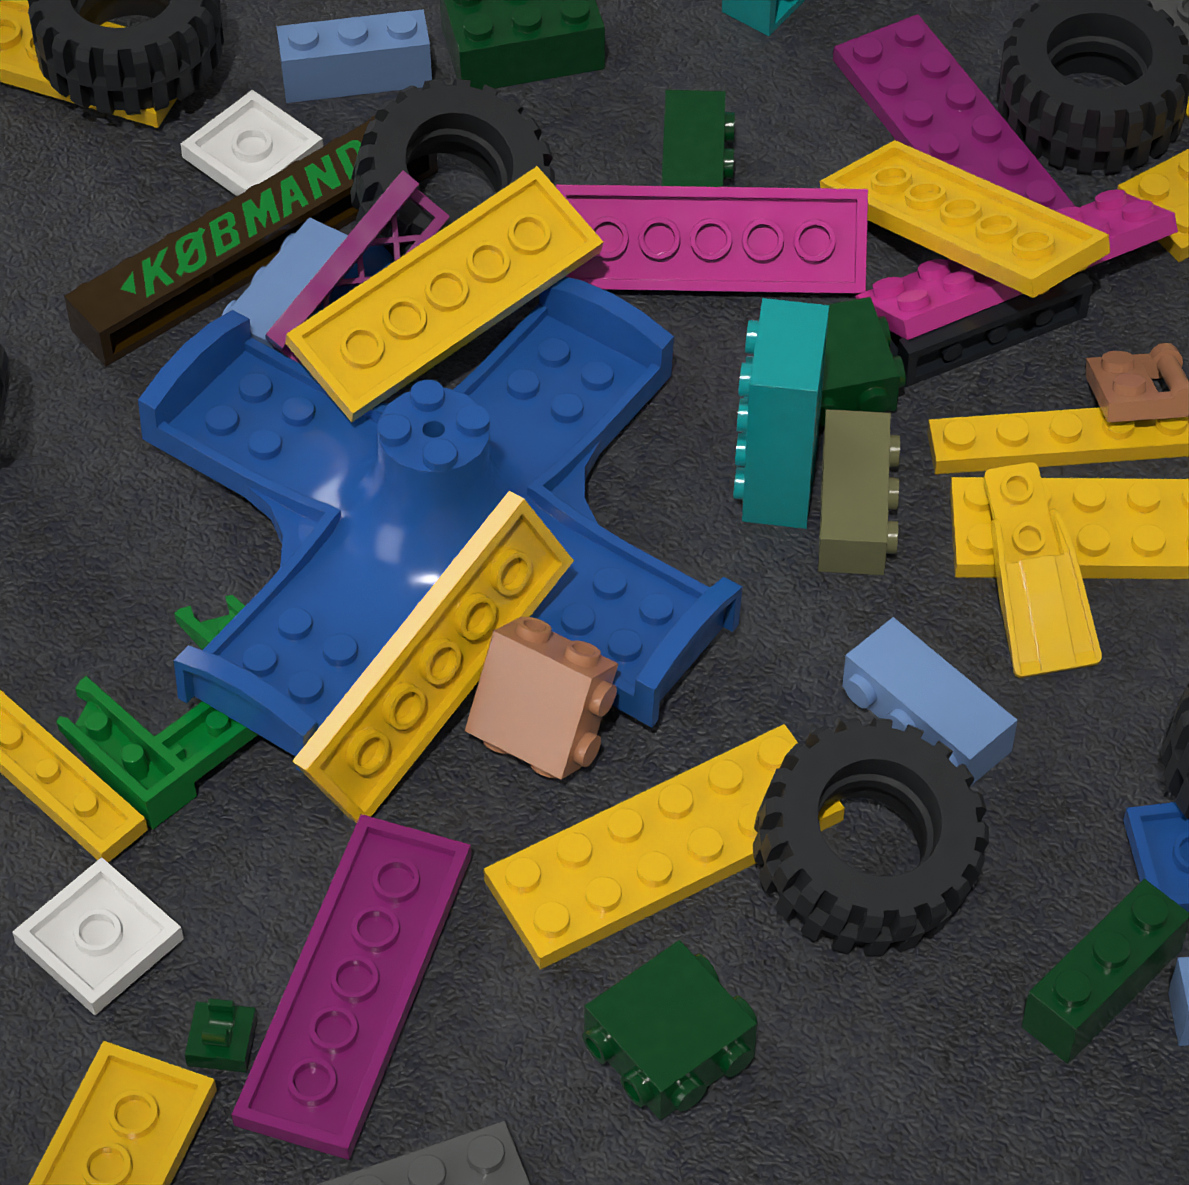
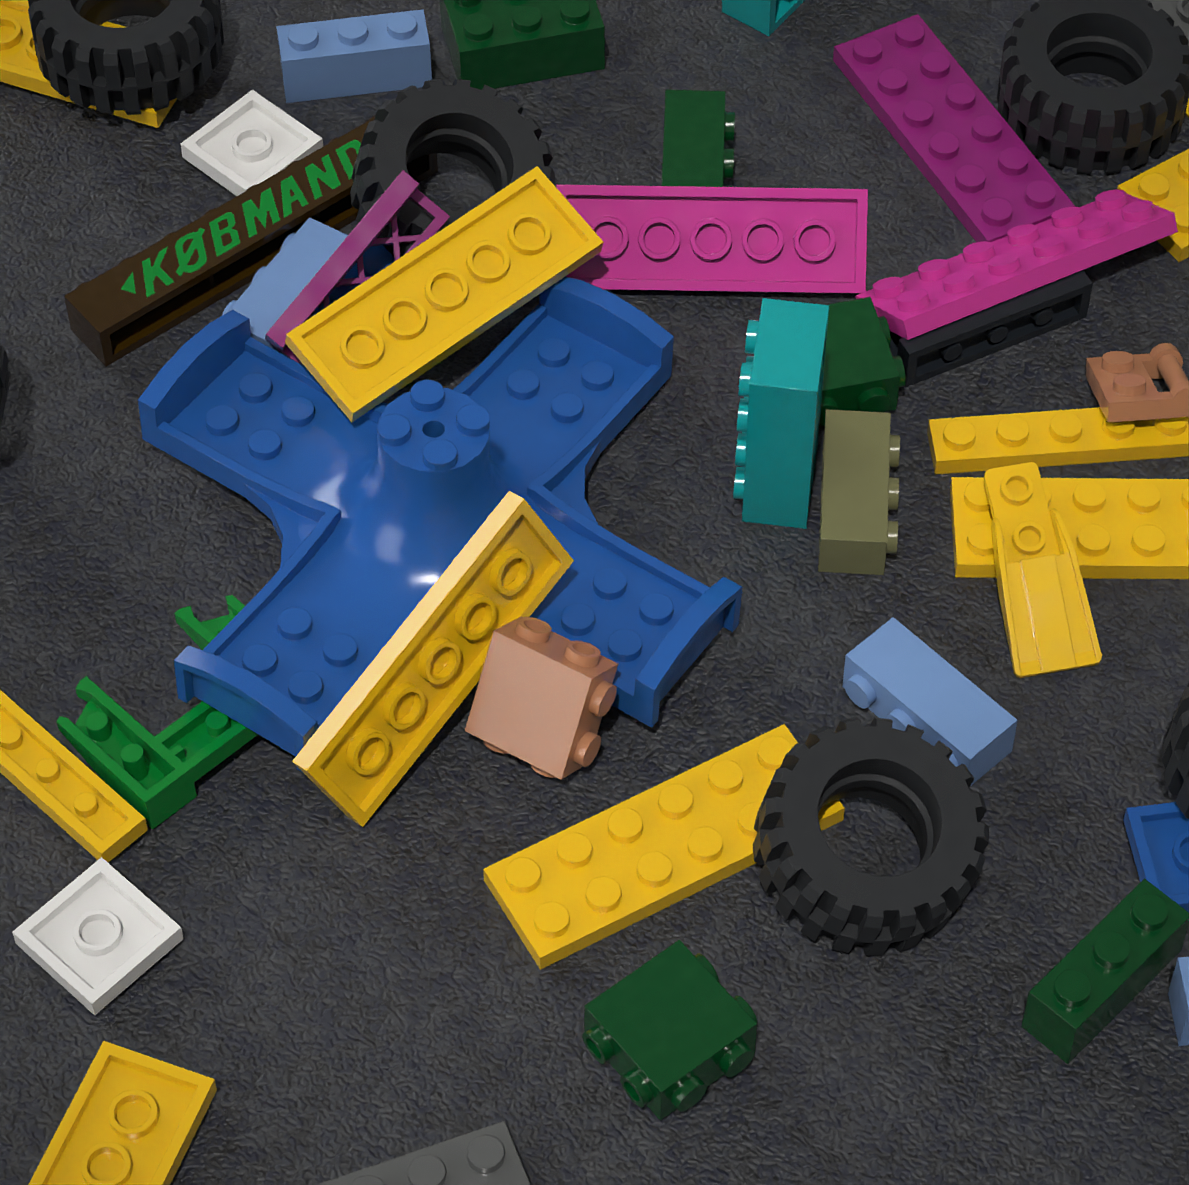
dark green tile [185,998,258,1073] -> none
magenta plate [232,814,472,1160] -> none
yellow plate [820,140,1110,298] -> none

